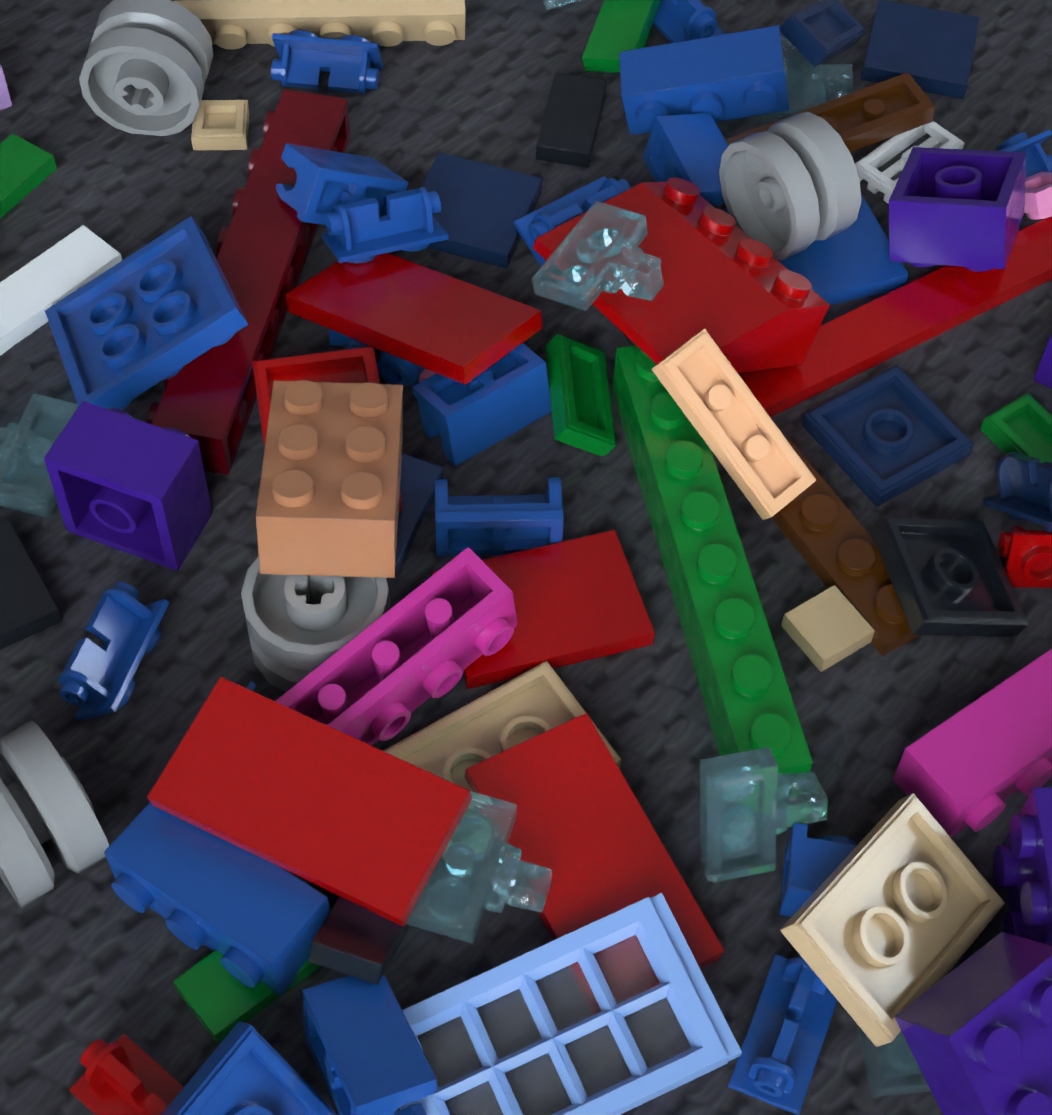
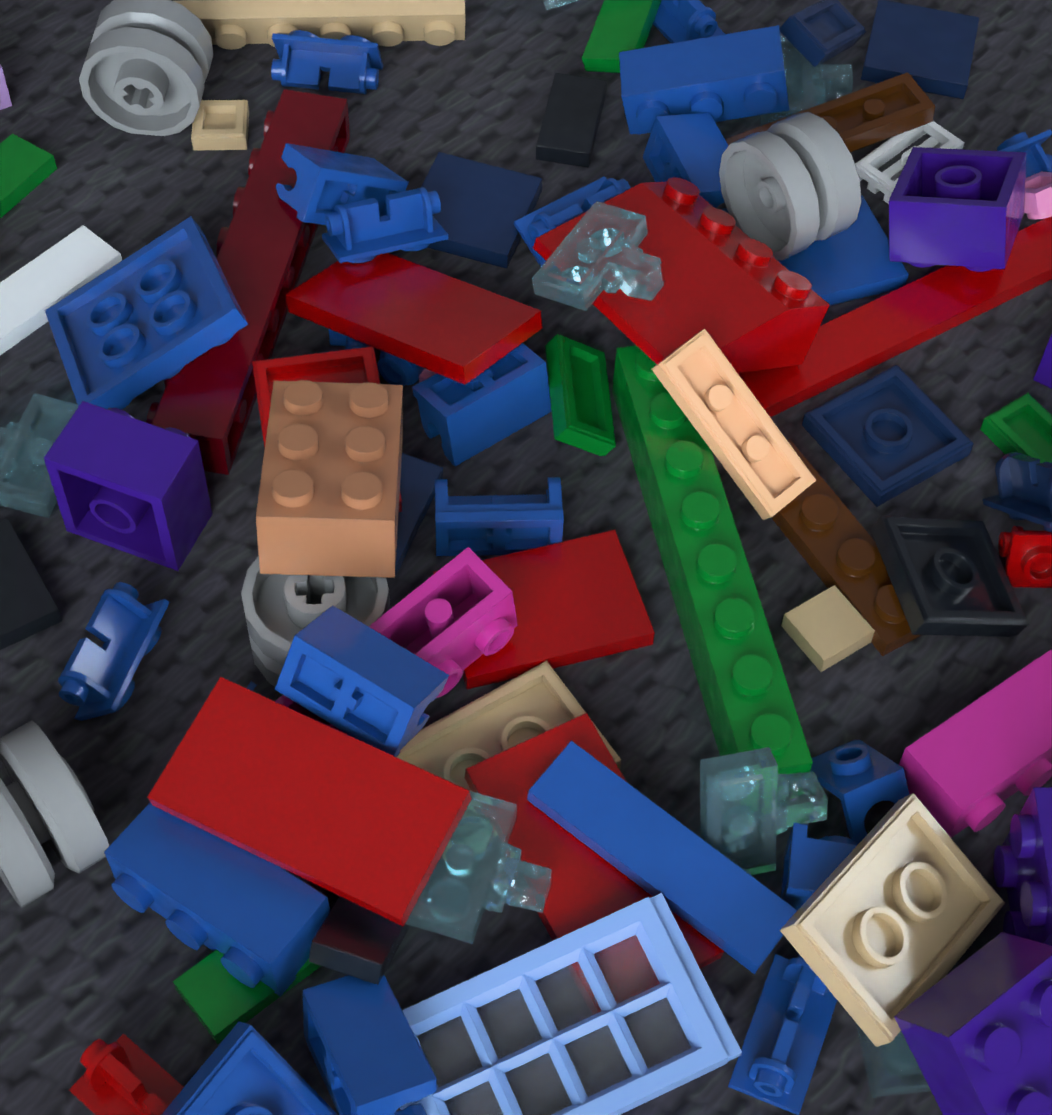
none -> blue hinge [274,605,449,757]
none -> blue tile [527,741,797,974]
none -> blue bracket [809,740,910,844]

